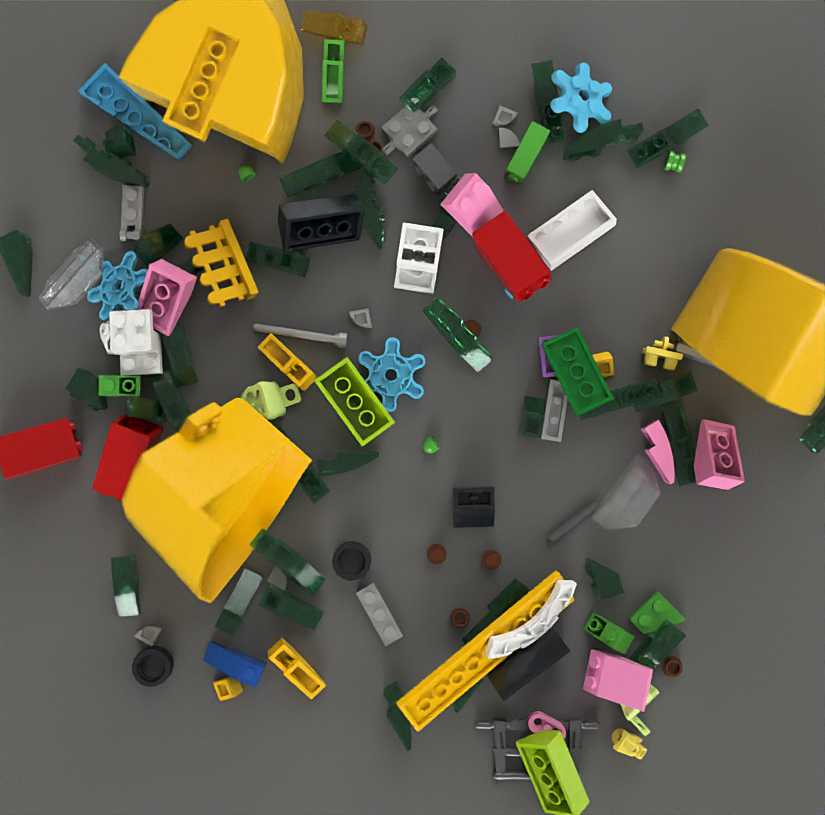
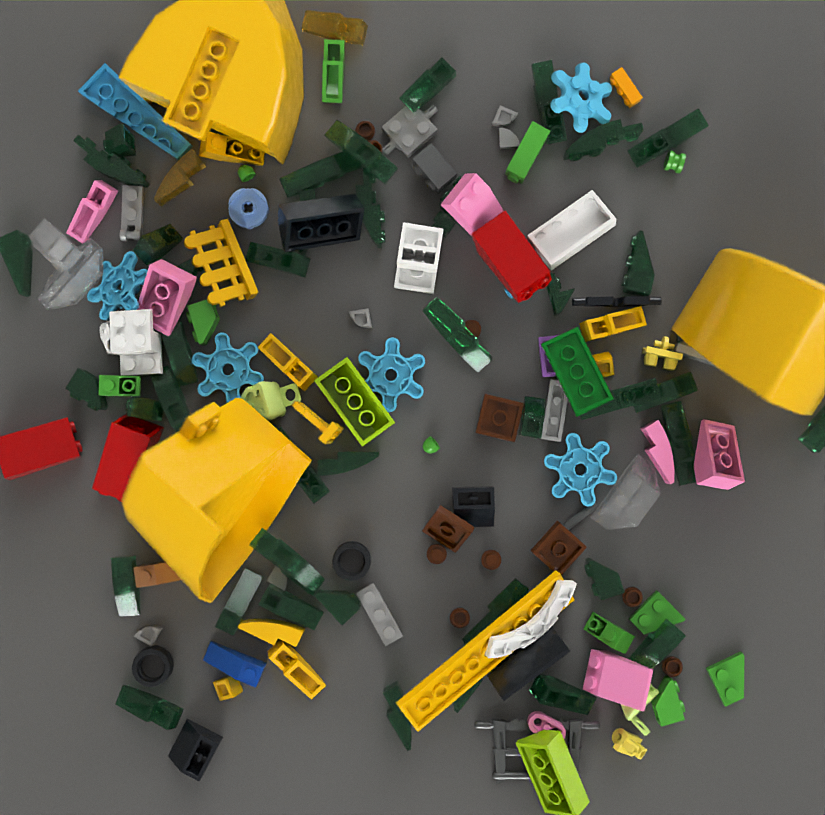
light grey piece [253,324,348,349] -> none
none -> clear wedge [29,218,87,275]
none -> bright pink slope [66,180,118,244]
none -> clear green slope [115,685,184,730]
none -> medium nougat slope [134,561,181,588]
none -> clear yellow slope [154,149,205,206]
none -> black slope [168,719,223,782]
none -> bright green slope [186,300,220,346]
none -> medium azure plate [192,332,264,403]
none -> yellow slope [199,132,265,166]
none -> light blue plate [228,188,269,229]
none -> yellow slope [238,619,306,647]
none -> yellow fence [292,400,345,444]
none -> clear green slope [315,590,361,625]
none -> reddish brown plate [422,505,475,553]
none -> reddish brown plate [475,394,524,442]
none -> clear green slope [529,674,597,715]
none -> reddish brown plate [530,521,587,576]
none -> medium azure plate [544,433,617,506]
none -> clear green slope [546,273,575,316]
none -> black piece [572,296,662,307]
none -> yellow slope [579,306,647,342]
none -> light orange piece [609,67,643,108]
none -> clear green slope [621,230,655,296]
none -> reddish brown plate [622,587,643,607]
none -> bright green slope [651,676,686,727]
none -> bright green wing [706,651,744,707]

